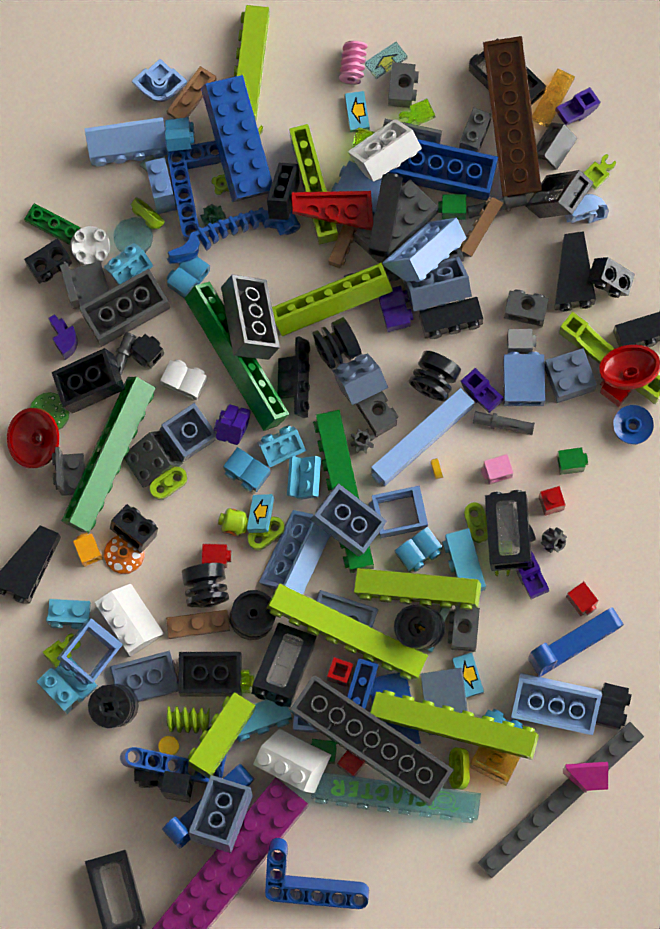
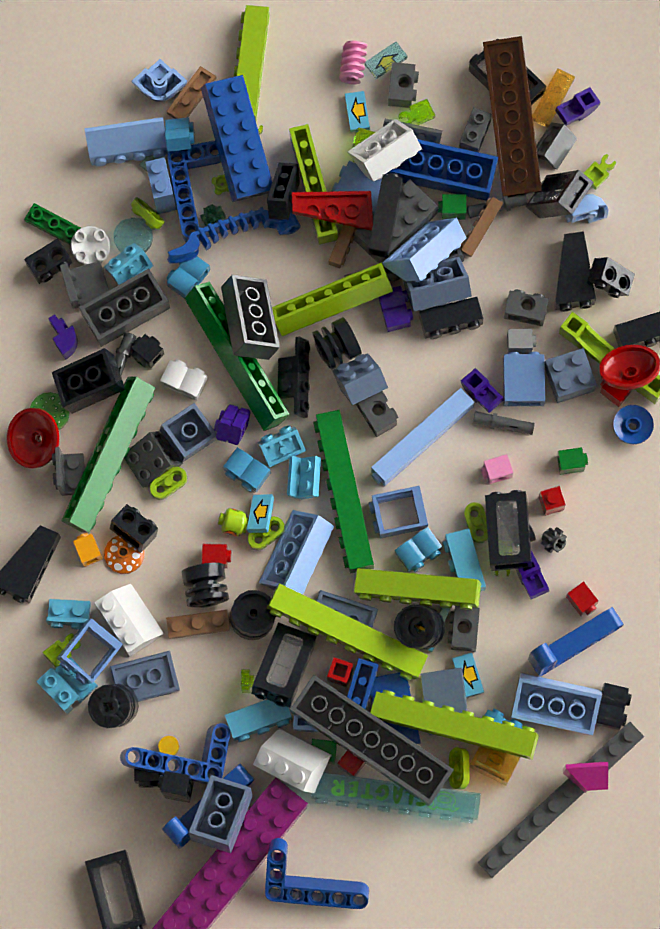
lime piece [167,706,210,734] -> none
black brick [178,652,242,697] -> none
lime brick [188,692,255,779] -> none
sand blue brick [310,483,387,557] -> none
dark grey gear [350,428,375,454] -> none
black wheel [409,350,461,402] -> none
yellow tile [430,458,443,479] -> none

